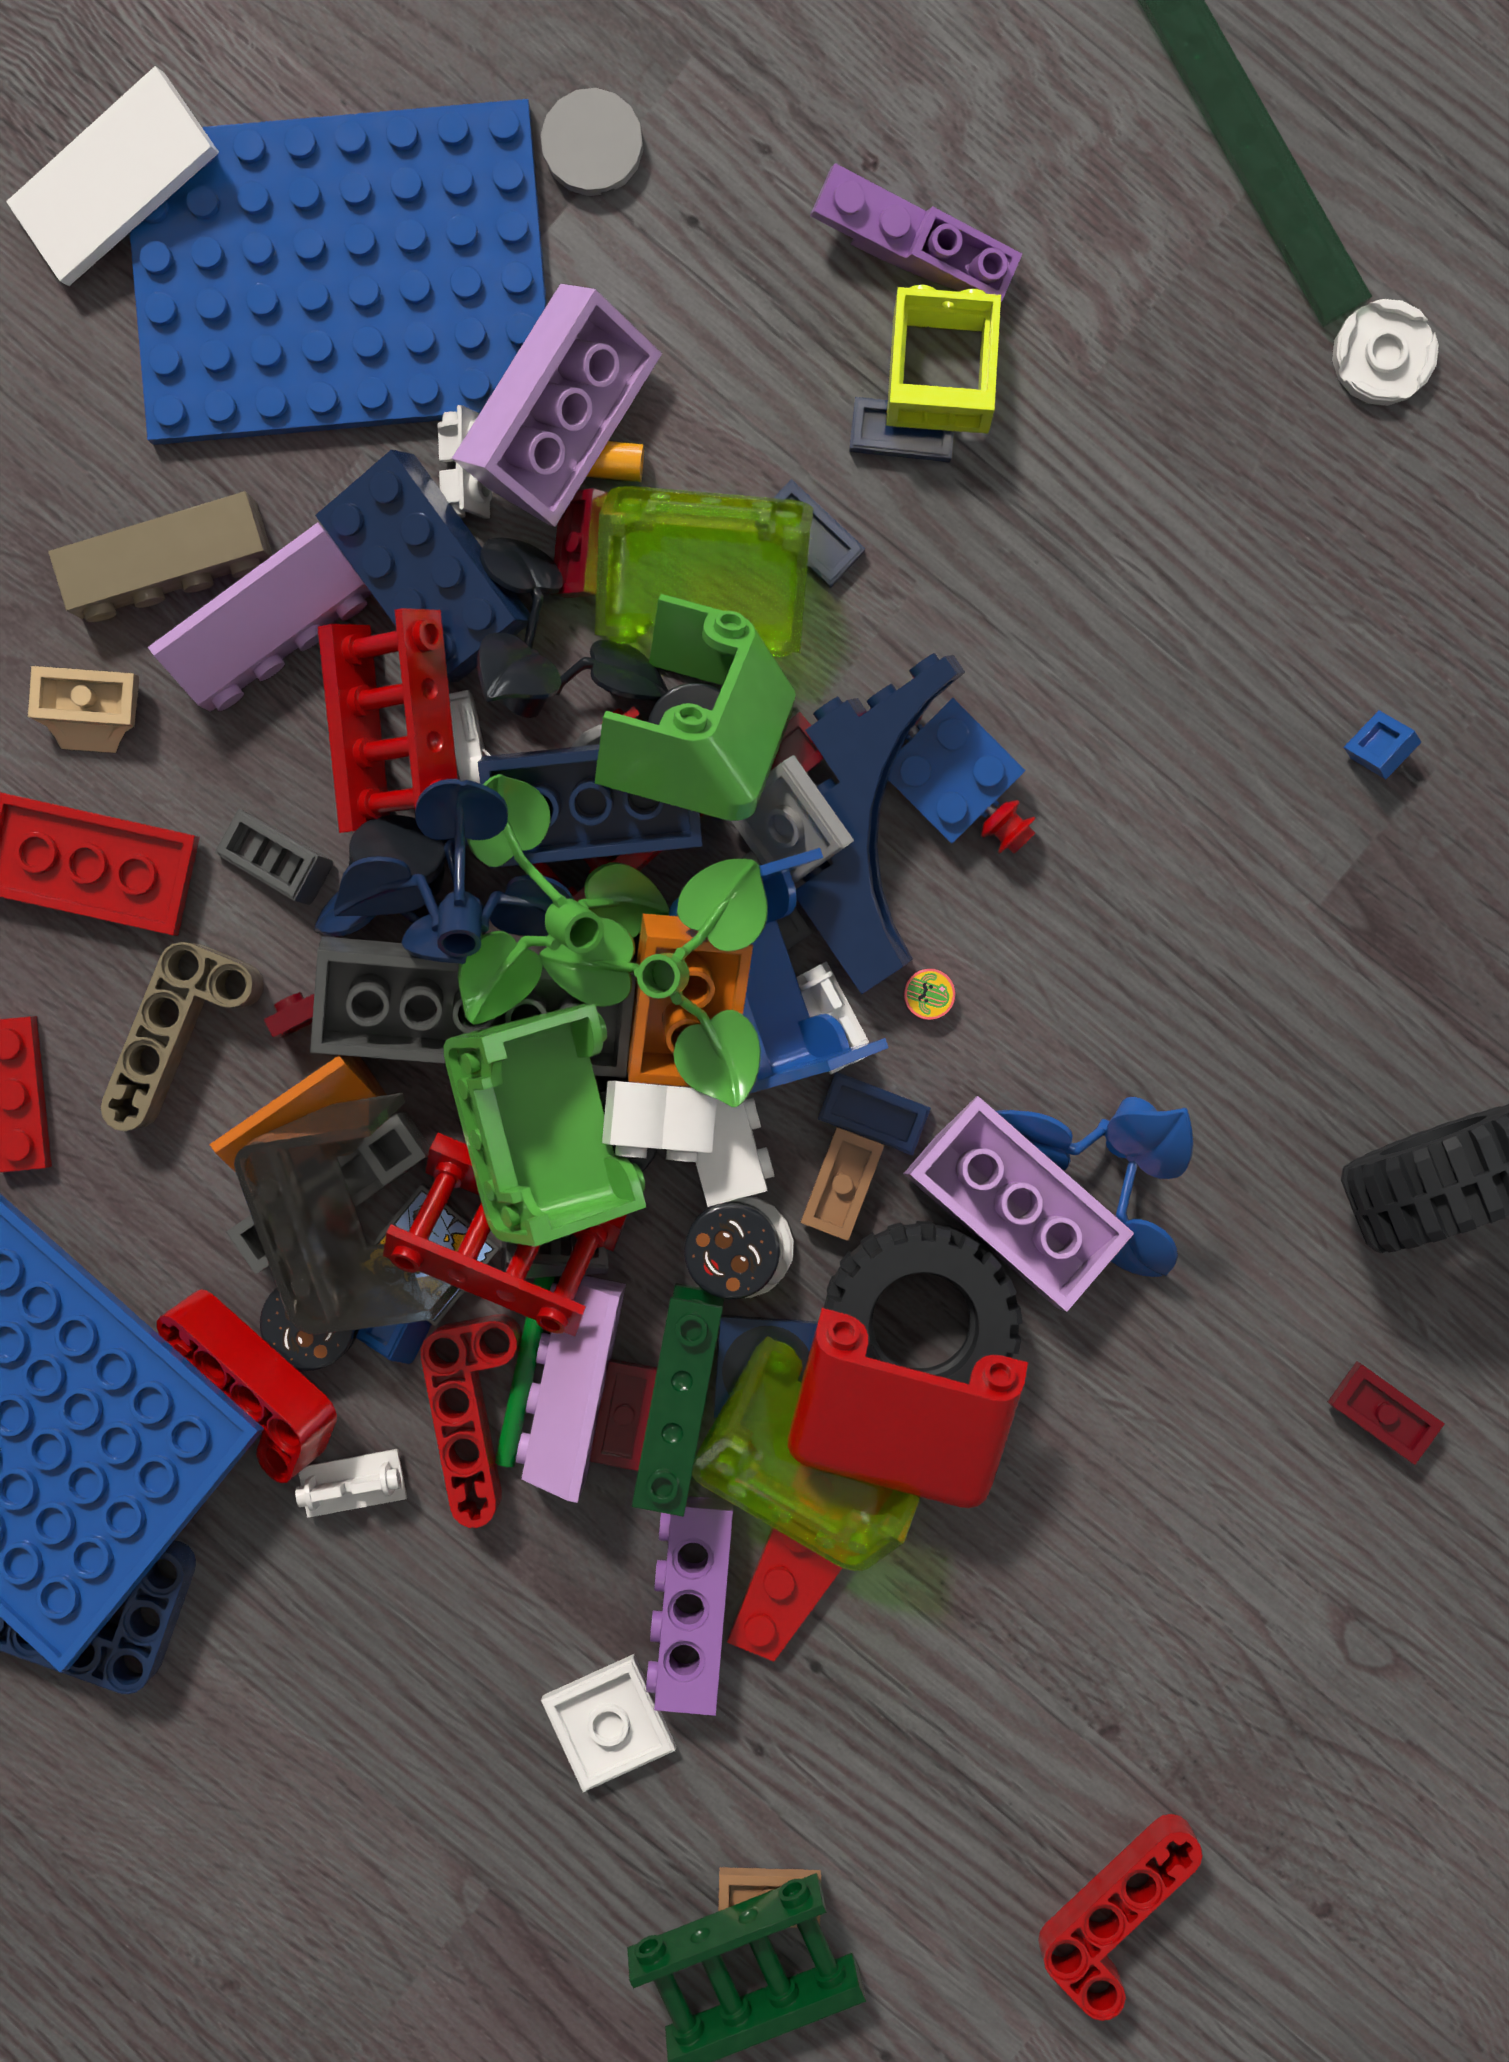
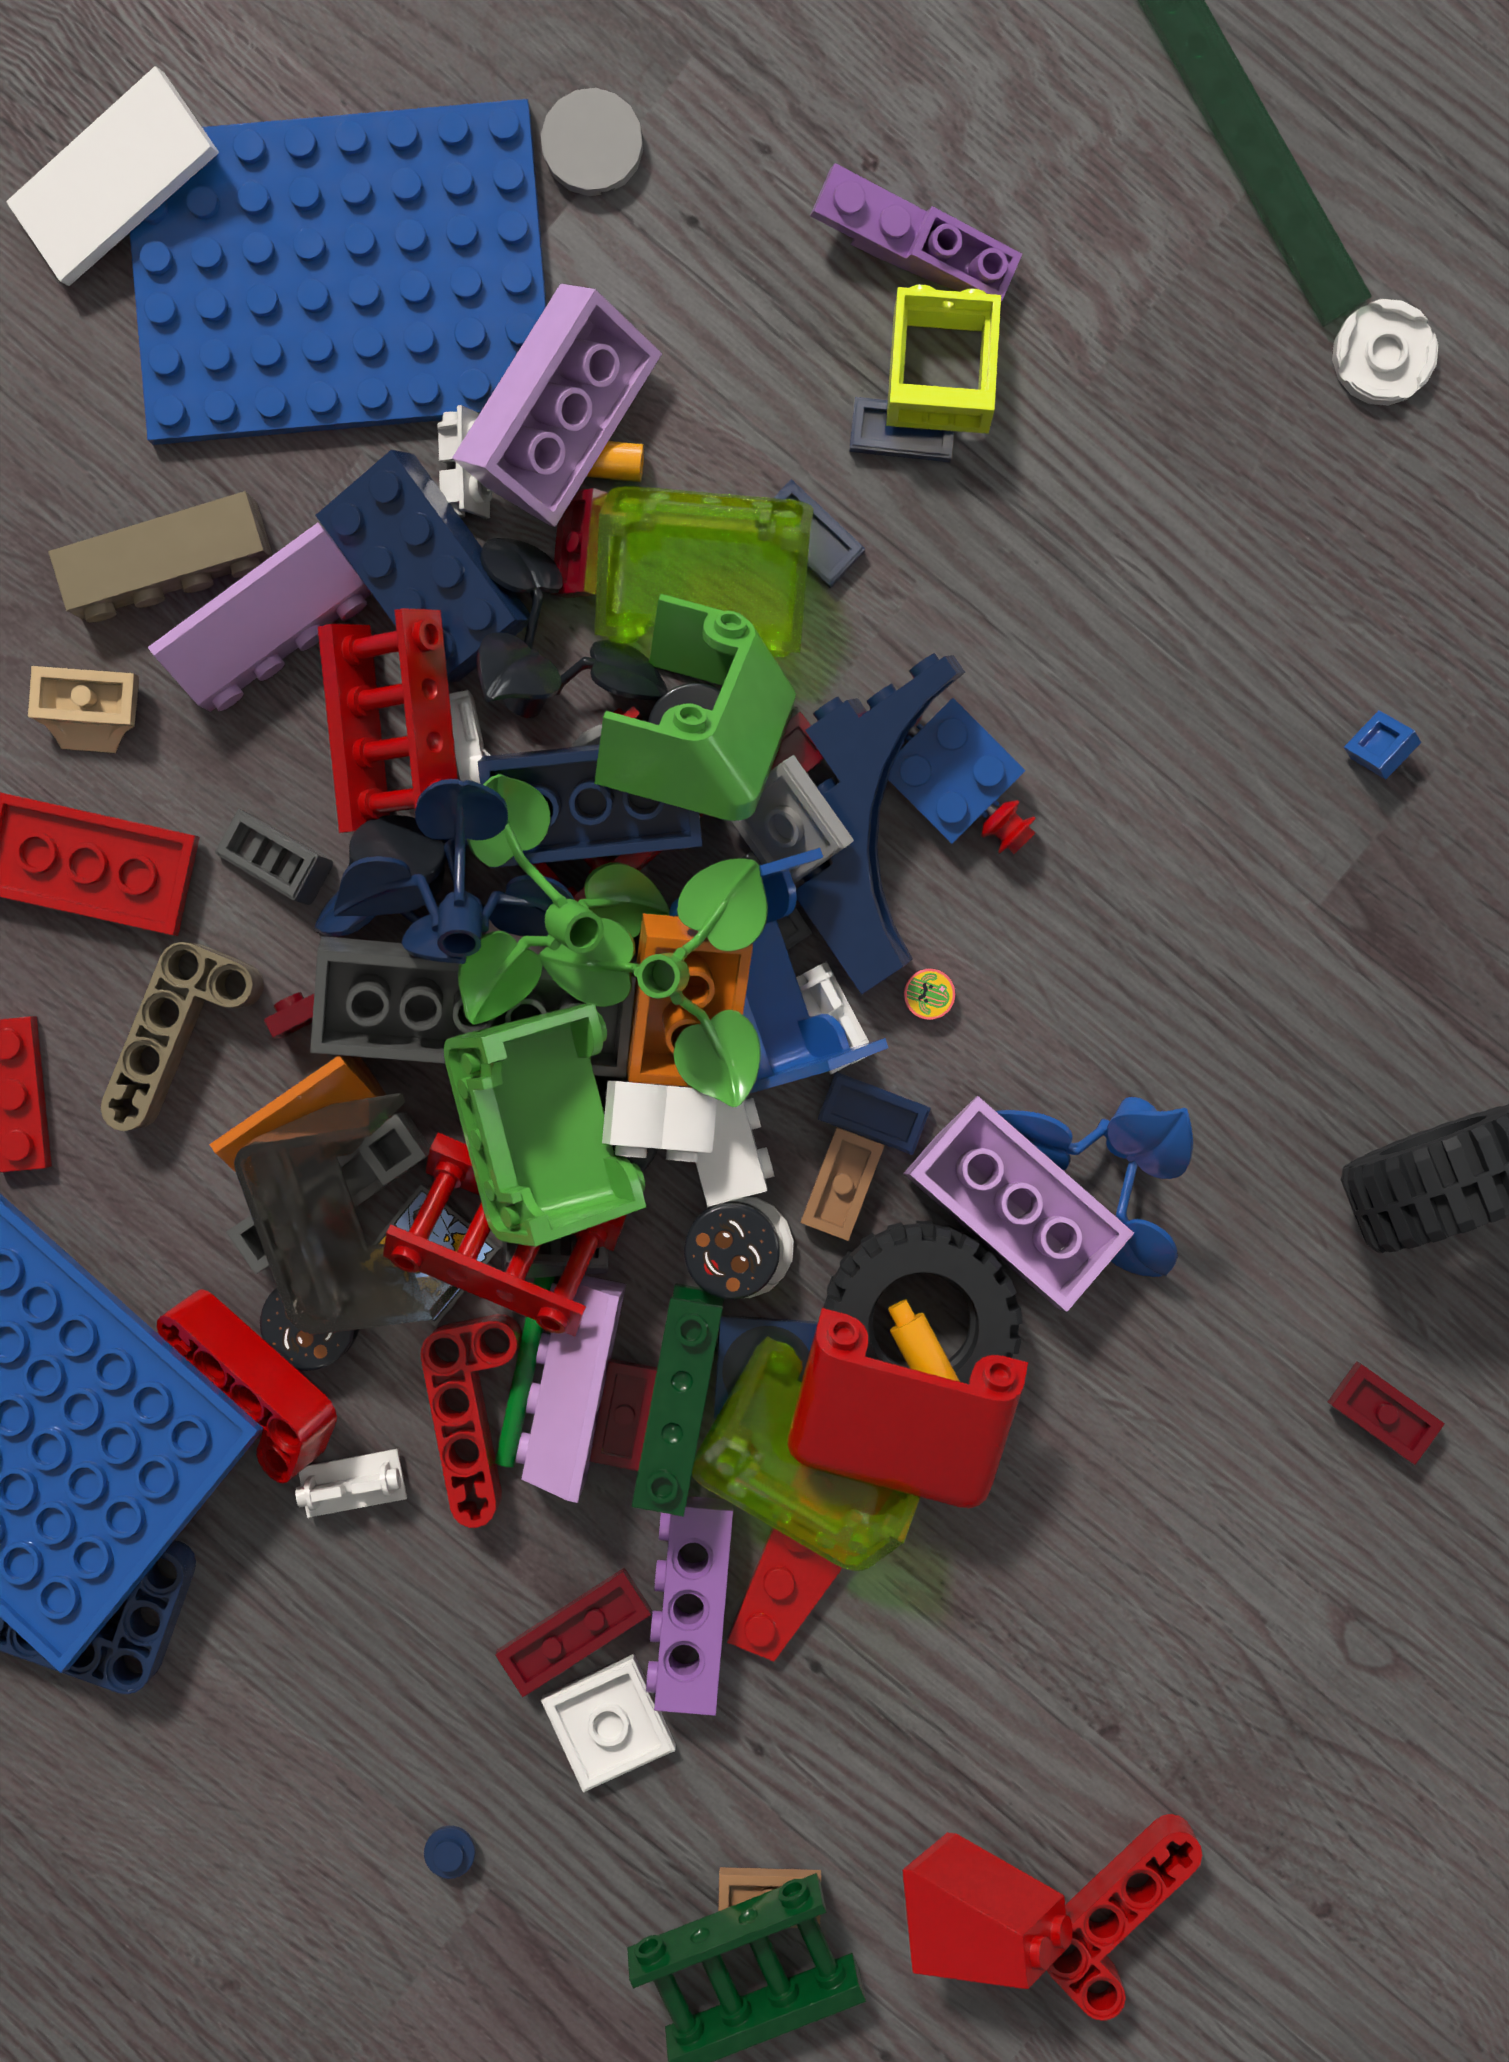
blue slope [356,1292,432,1364] -> none
none -> dark blue plate [424,1825,476,1879]
none -> dark red plate [495,1567,652,1697]
none -> light orange cylinder [888,1299,960,1382]
none -> red slope [902,1832,1073,1989]

